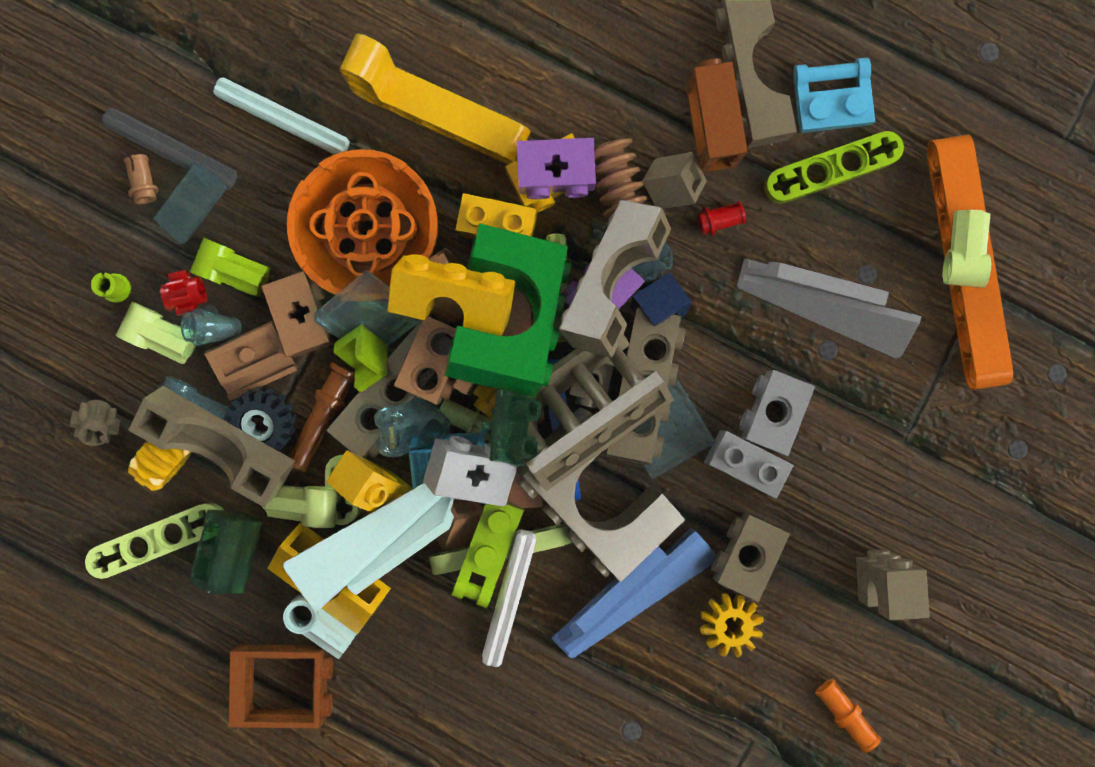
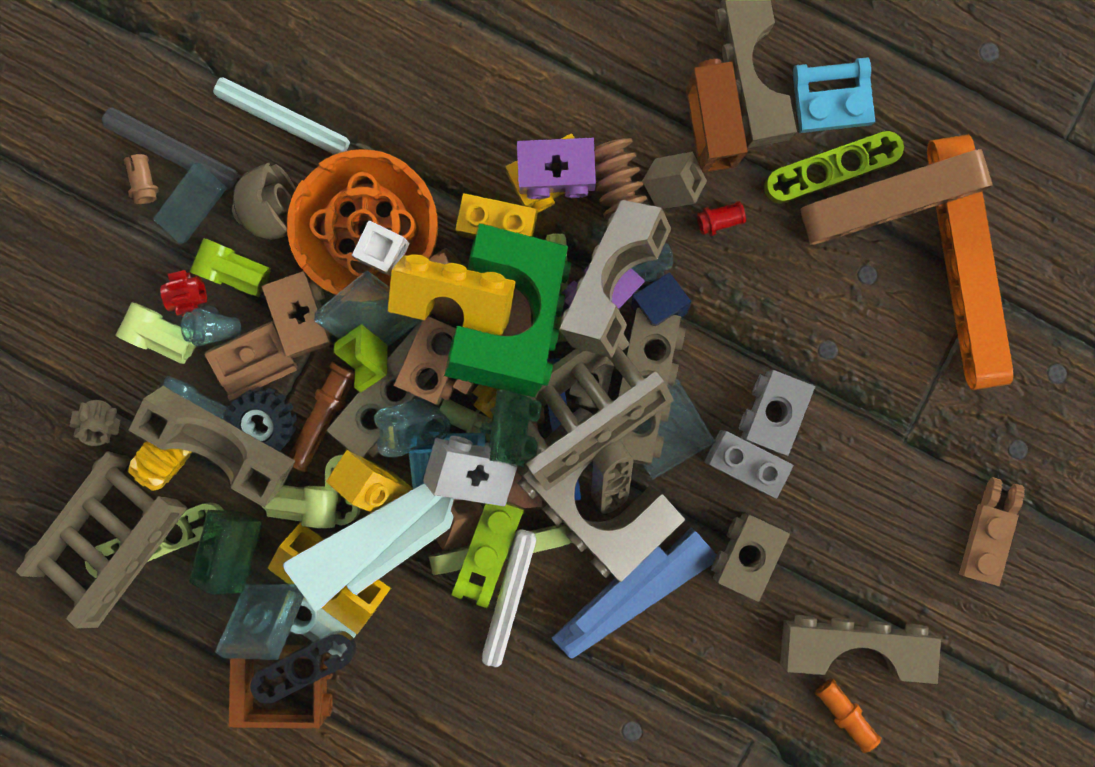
lime pin [91,273,131,303] -> none
yellow beam [339,34,531,164] -> none
yellow gear [700,593,764,657] -> none
light grey wedge [737,259,921,358] -> none
dark tan arch [856,550,930,620] -> none
yellowish green piece [942,209,991,288] -> none
none -> dark tan fence [16,451,187,628]
none -> clear light blue tile [215,584,304,660]
none -> dark tan cylinder [232,163,296,240]
none -> black beam [250,631,356,704]
none -> white brick [352,220,410,277]
none -> dark tan beam [591,442,633,514]
none -> dark tan arch [780,615,941,684]
none -> medium nougat beam [800,149,993,245]
none -> medium nougat hinge [959,477,1025,586]

